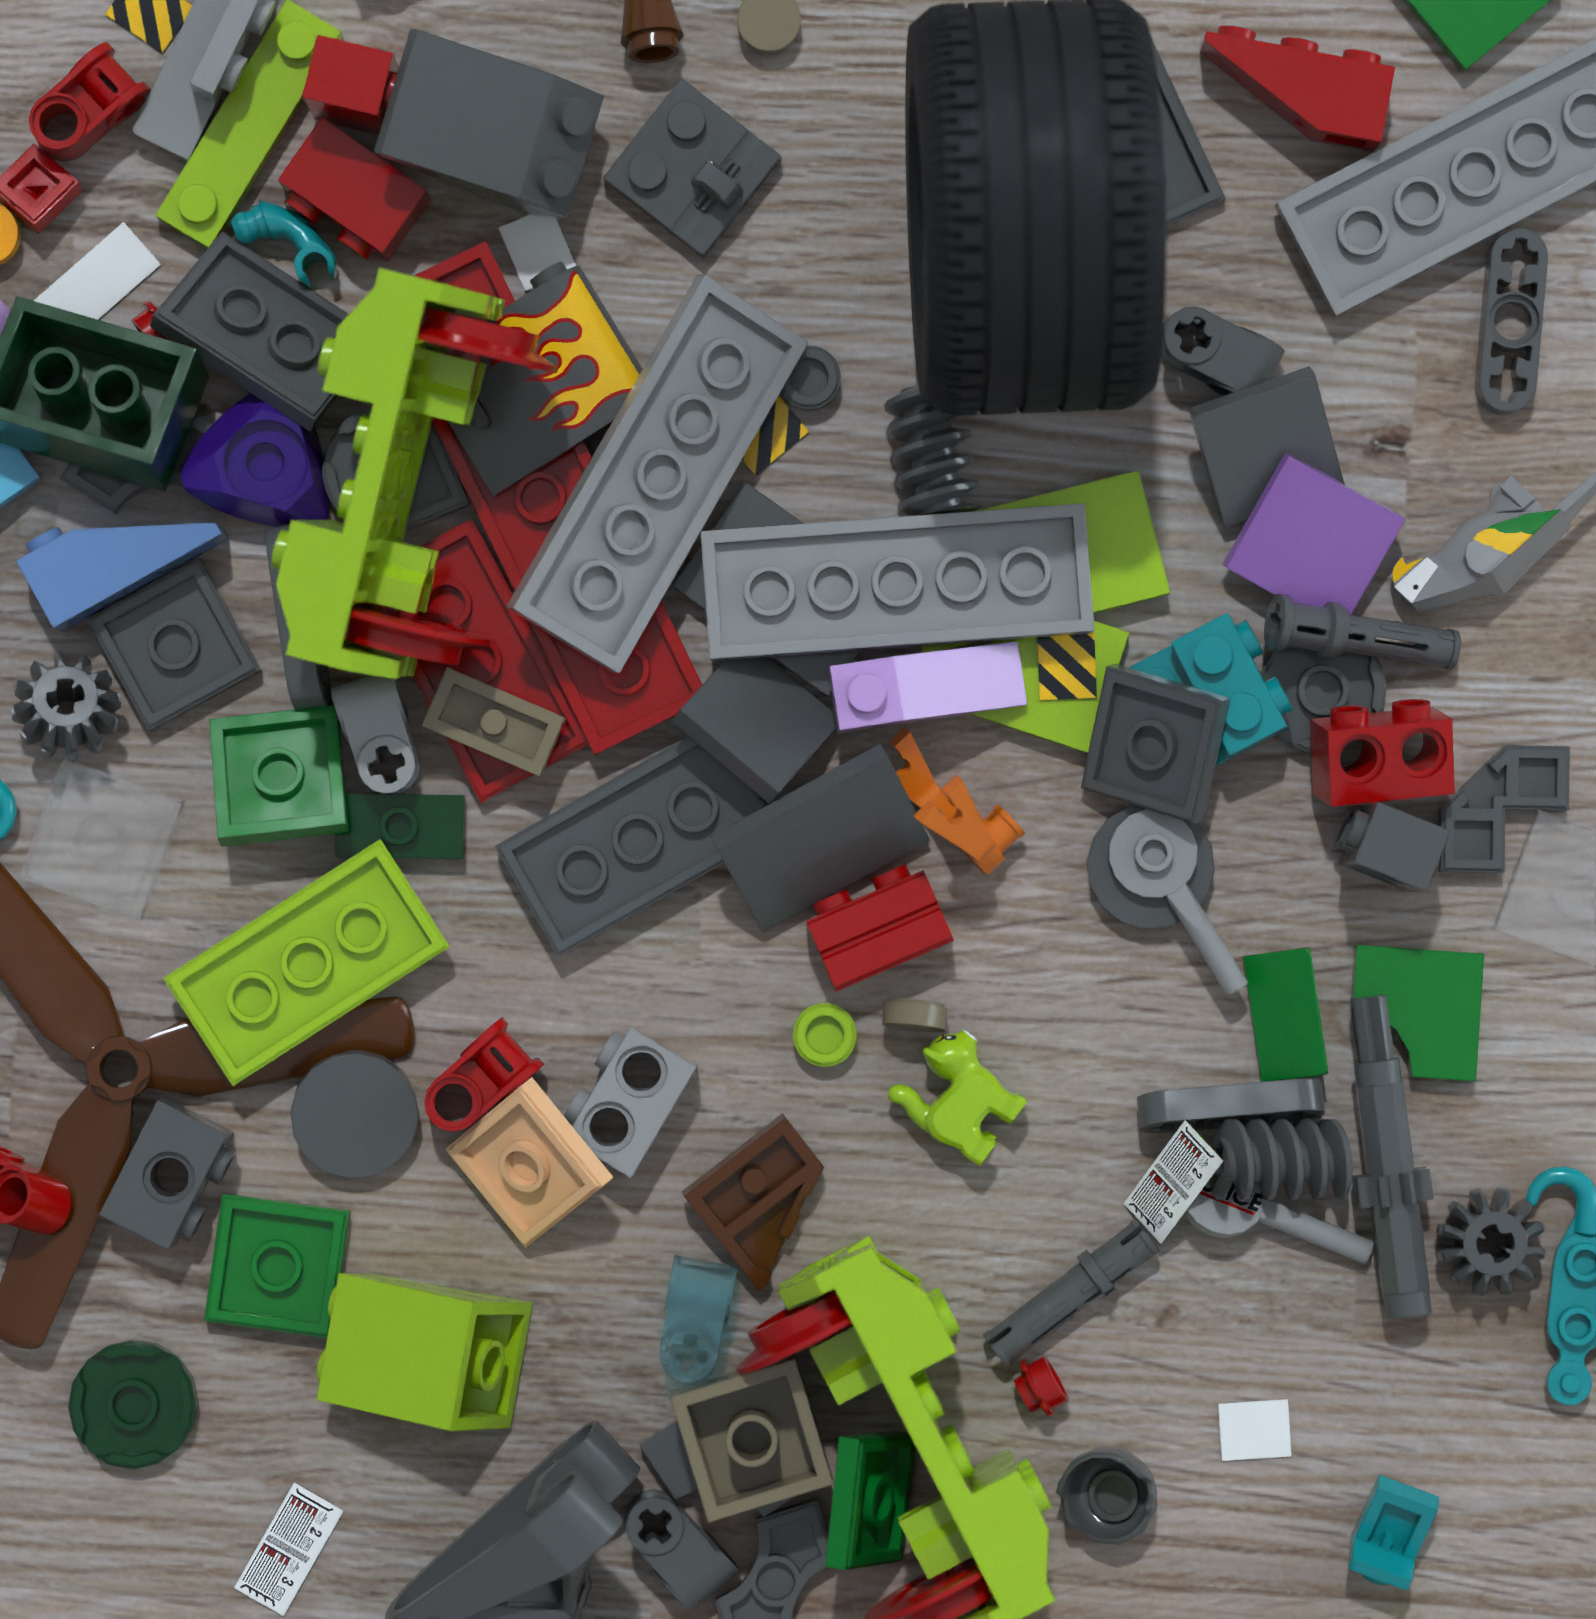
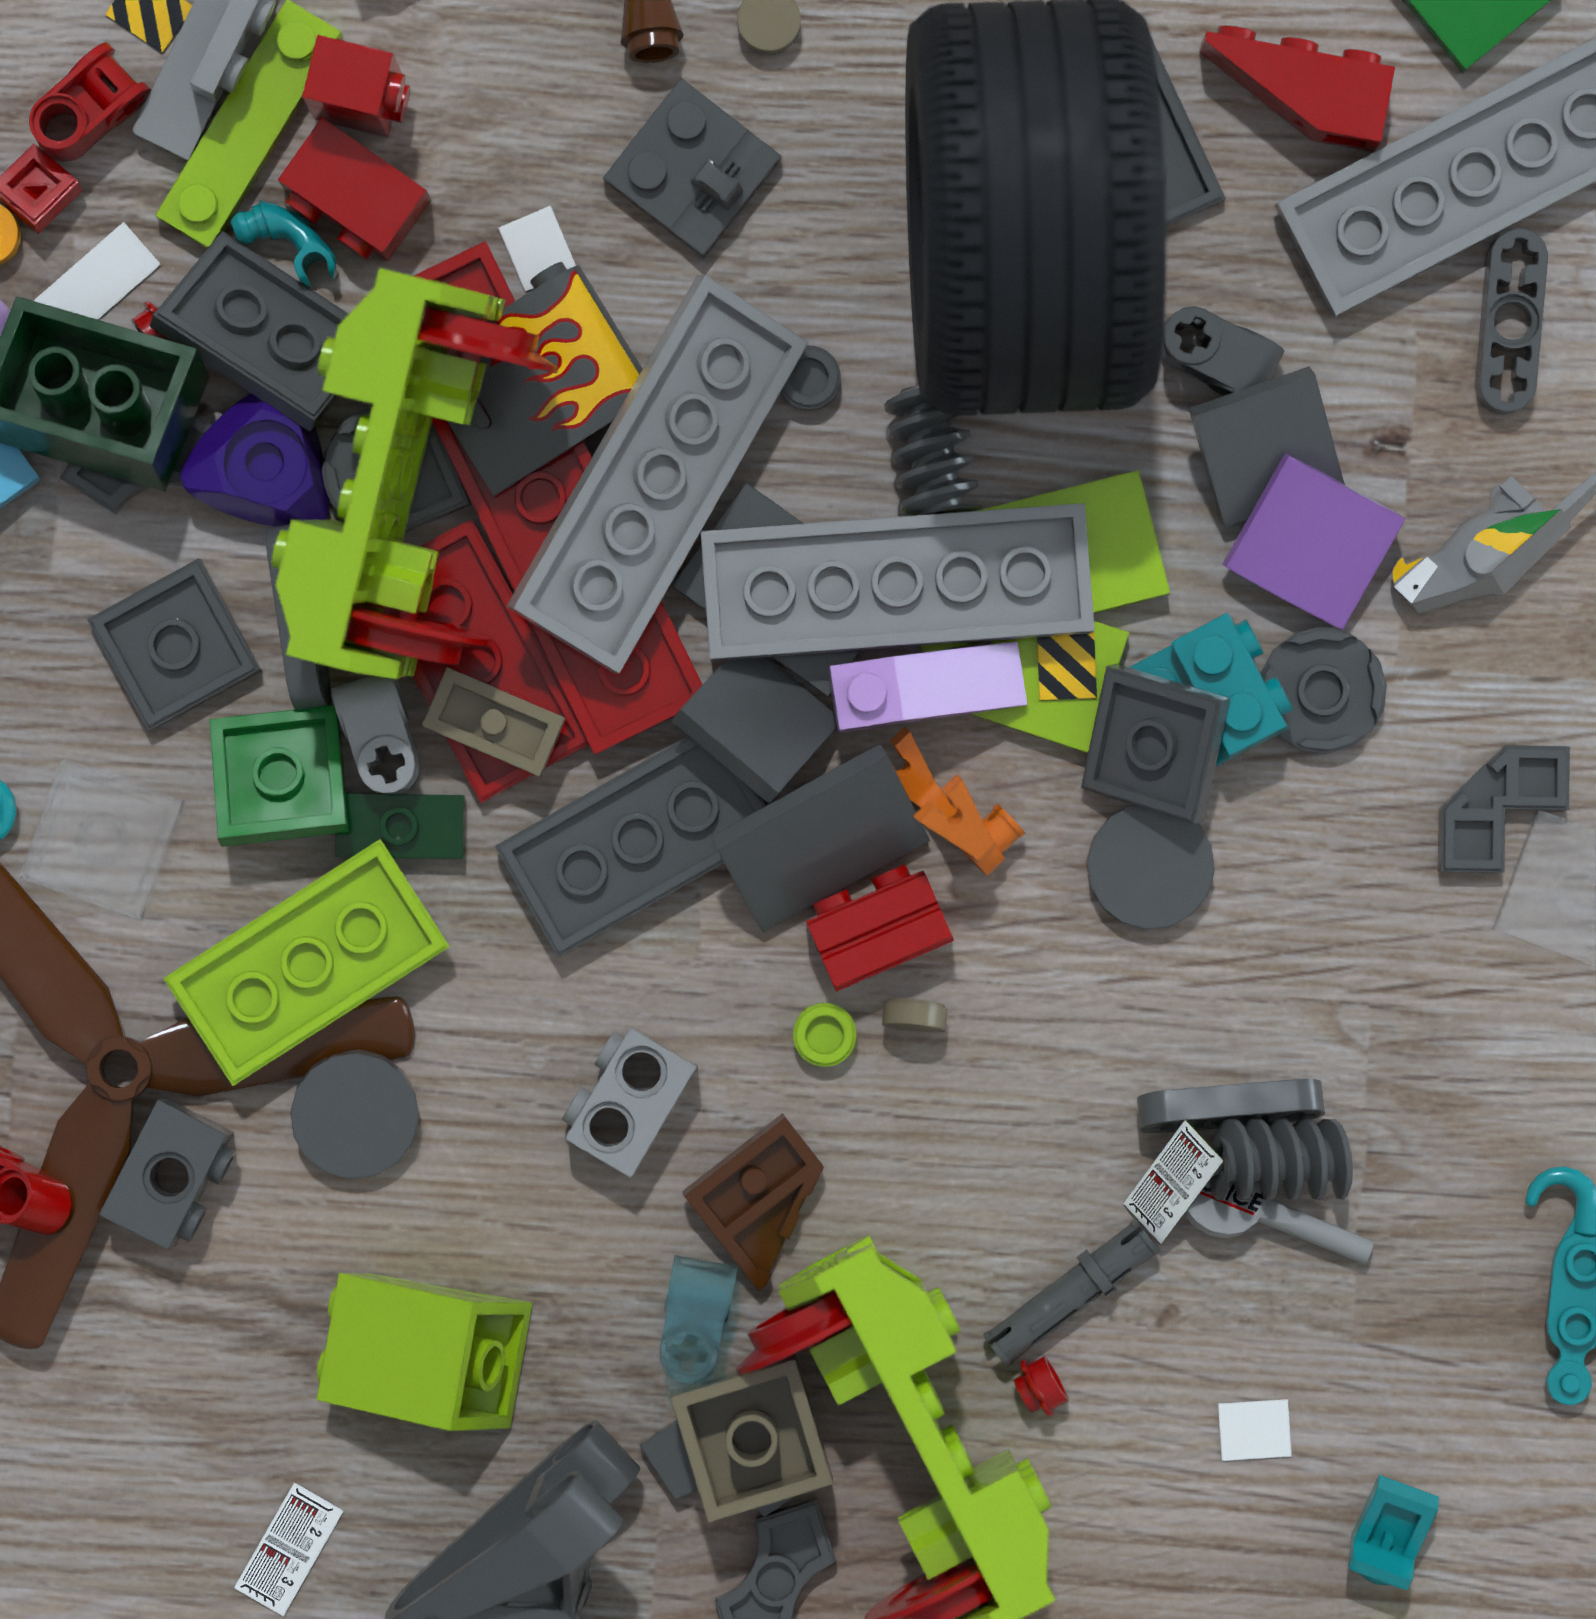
dark grey gear [11,651,121,764] -> none
medium blue slope [16,522,229,632] -> none
dark green tile [68,1339,199,1469] -> none
green tile [204,1193,351,1338] -> none
dark grey slope [374,29,604,218] -> none
red piece [424,1017,545,1132] -> none
light nougat tile [445,1077,613,1248] -> none
dark grey piece [624,1489,740,1613] -> none
sticker [742,395,809,476] -> none
green tile [825,1431,915,1570] -> none
lime animal [888,1030,1027,1166] -> none
dark grey hair [1056,1446,1158,1545] -> none
light grey piece [1109,809,1249,996] -> none
green slope [1242,947,1328,1082] -> none
dark grey pin [1264,594,1461,670] -> none
red brick [1310,699,1455,807] -> none
dark grey brick [1335,802,1450,892] -> none
green tile [1350,945,1484,1081] -> none
dark grey piece [1350,994,1434,1318] -> none
dark grey gear [1436,1187,1546,1296] -> none

